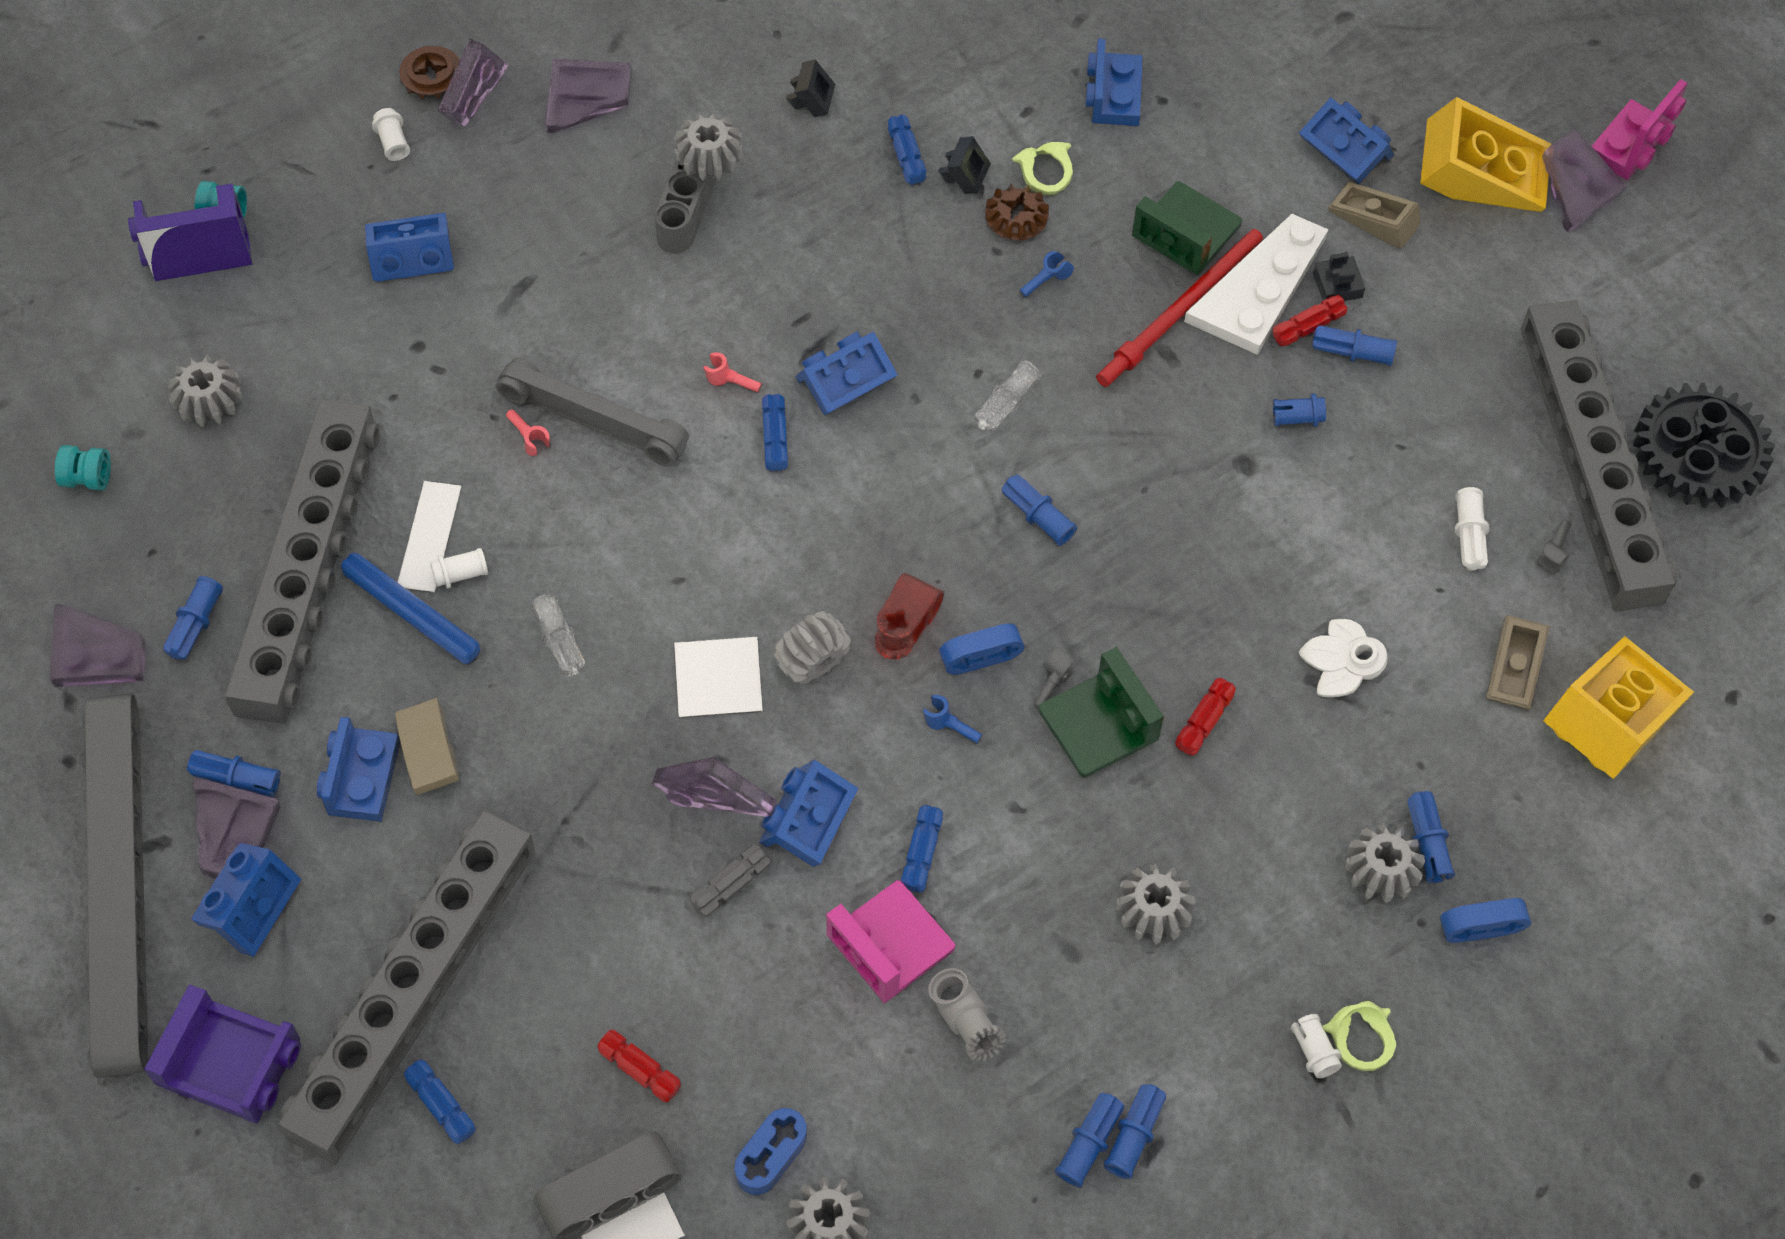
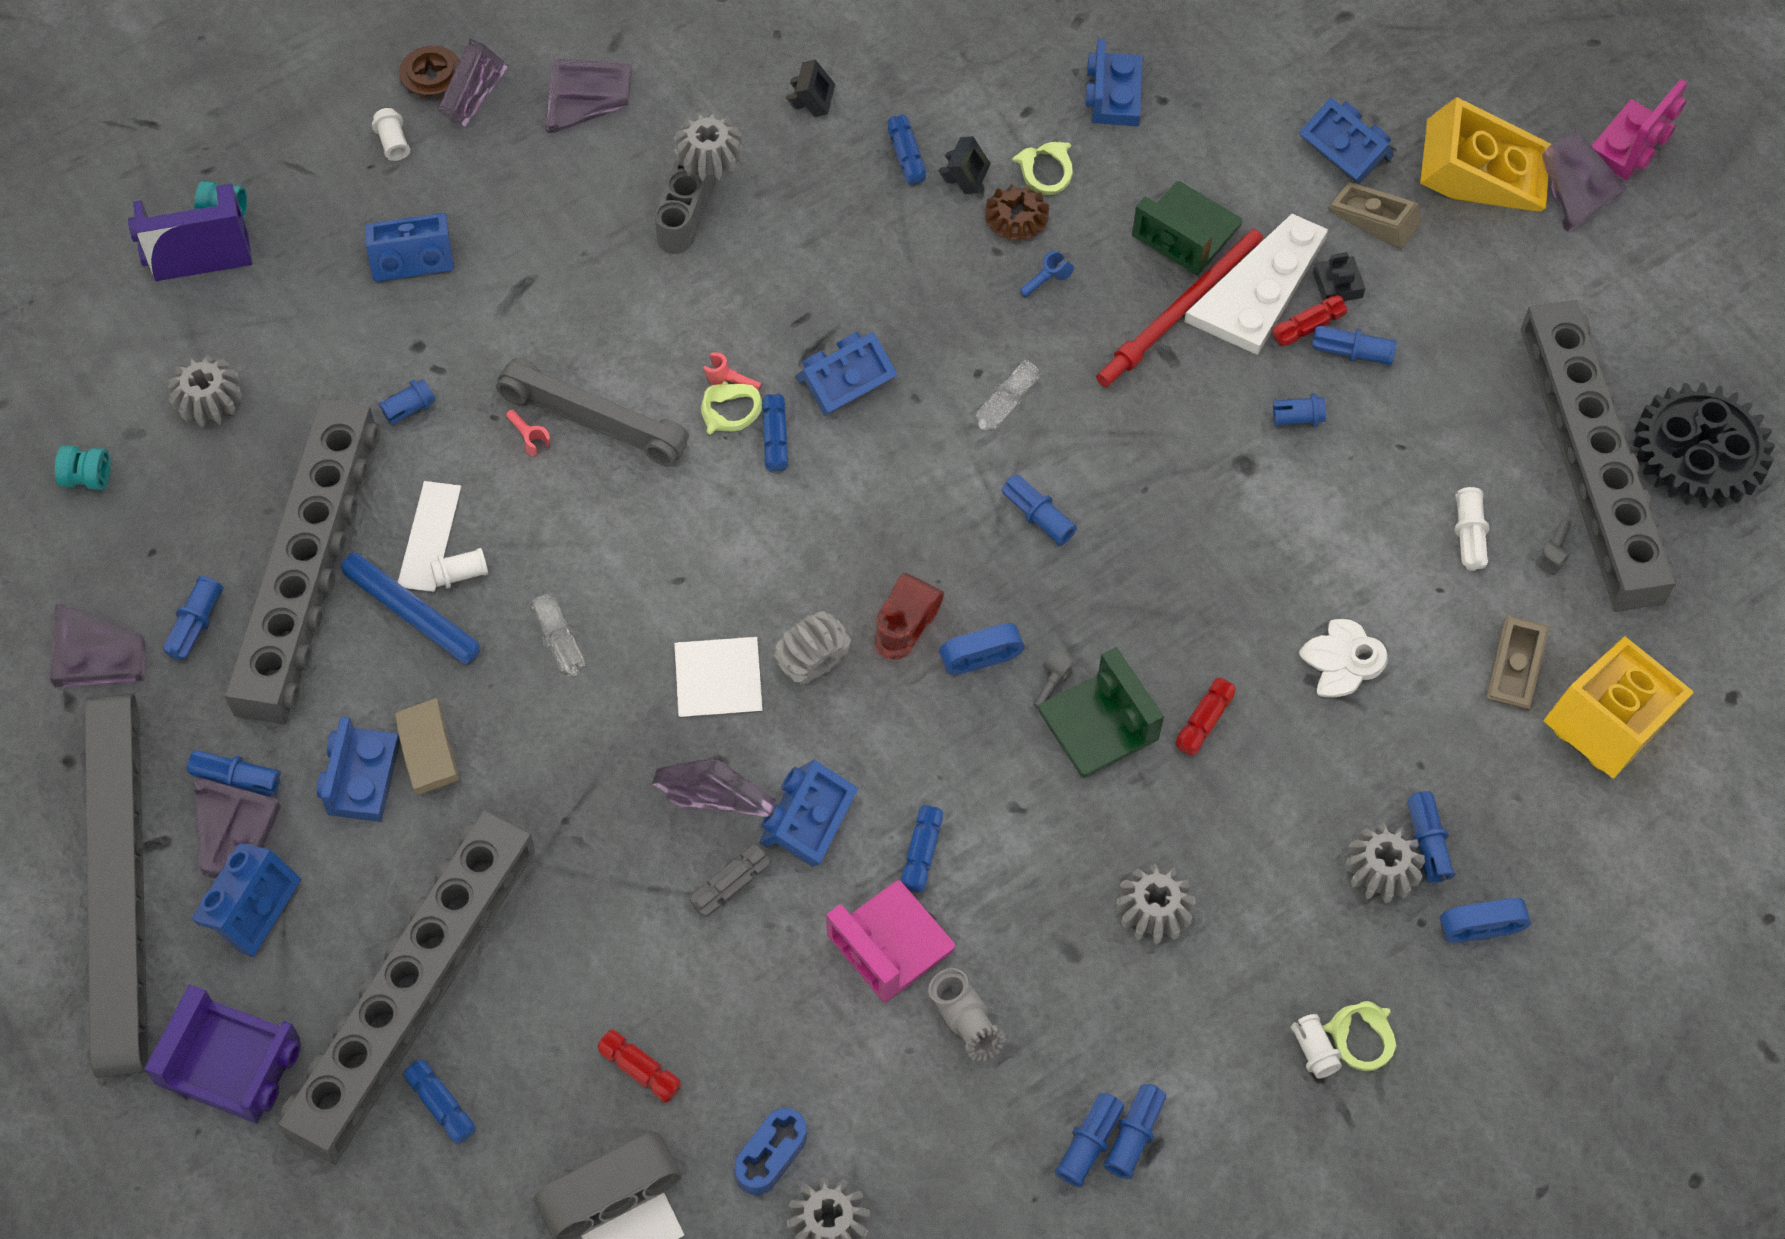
blue hand [923,695,983,744] -> none
none -> blue pin [378,379,435,426]
none -> yellowish green piece [701,381,762,435]

